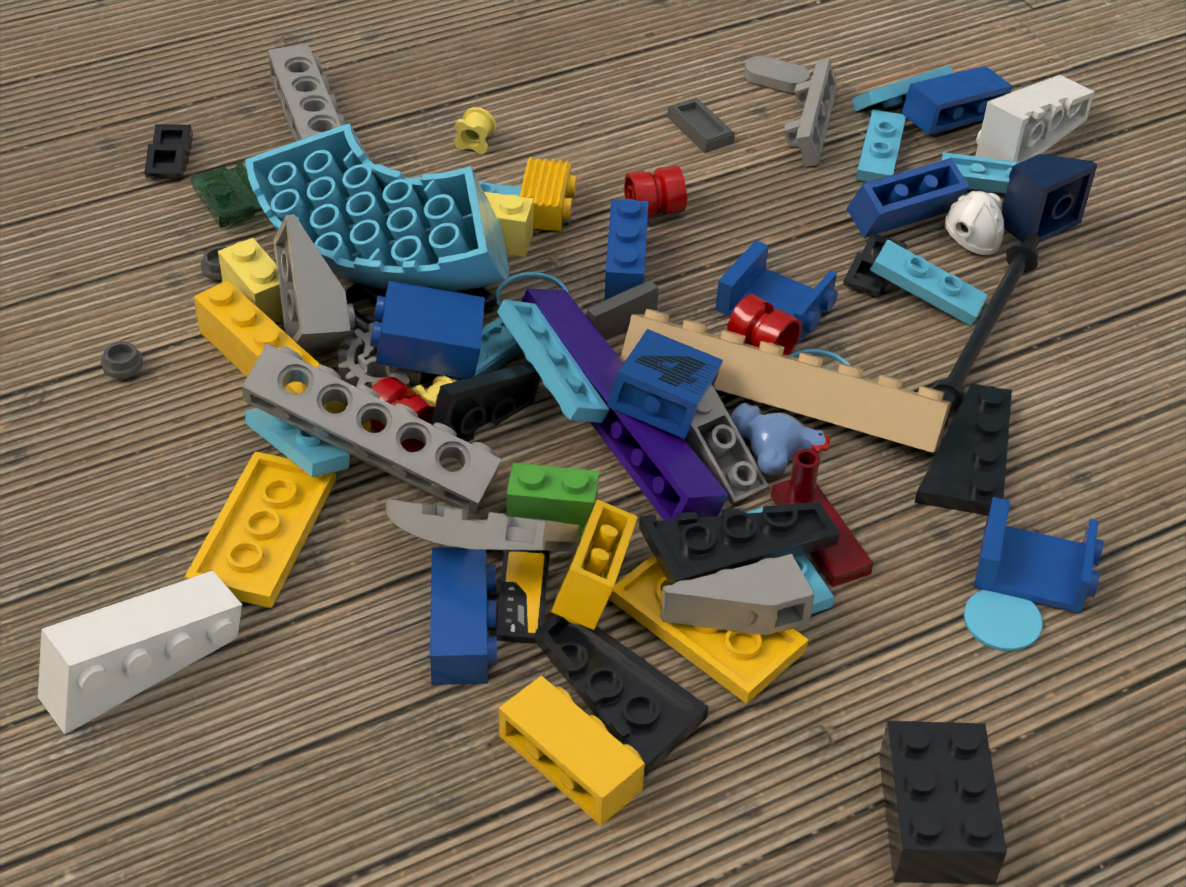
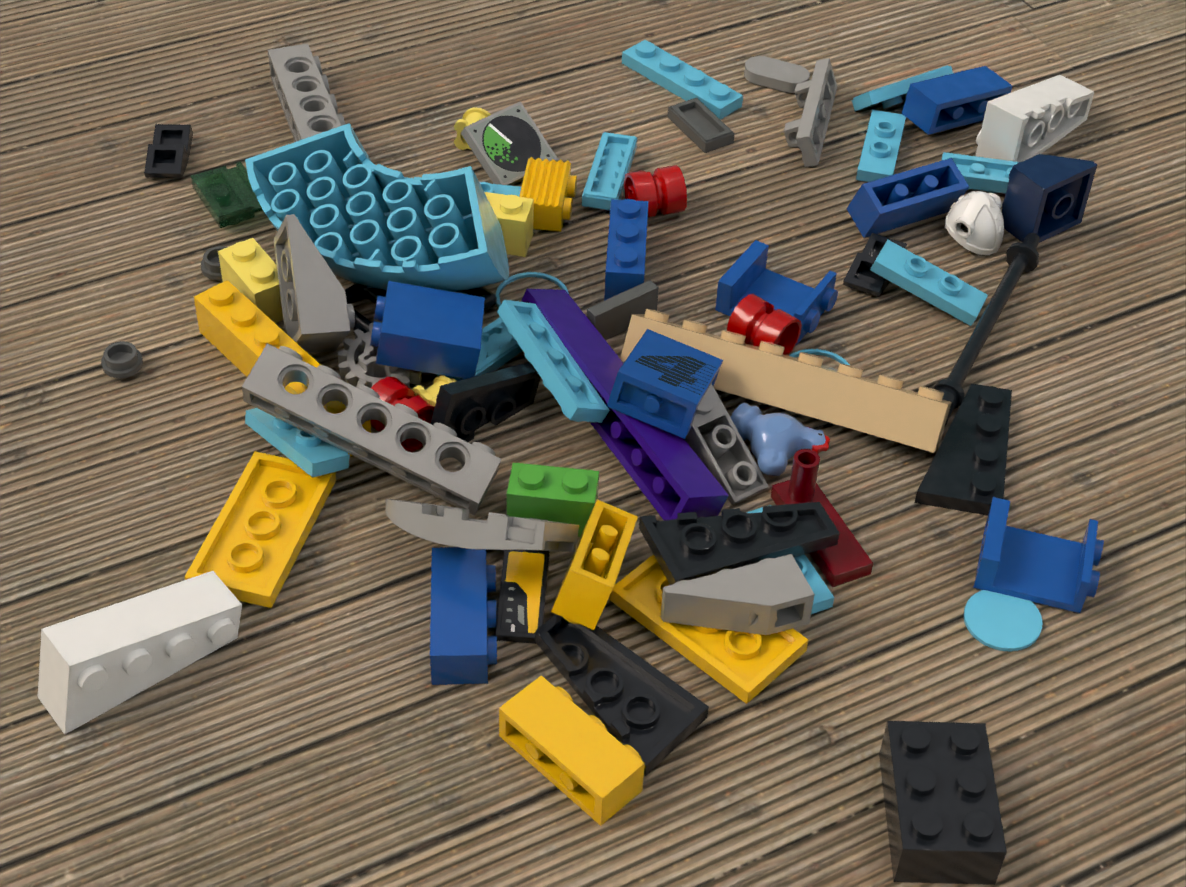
none -> tile [461,101,559,186]
none -> medium azure plate [582,132,637,210]
none -> medium azure plate [622,40,743,120]

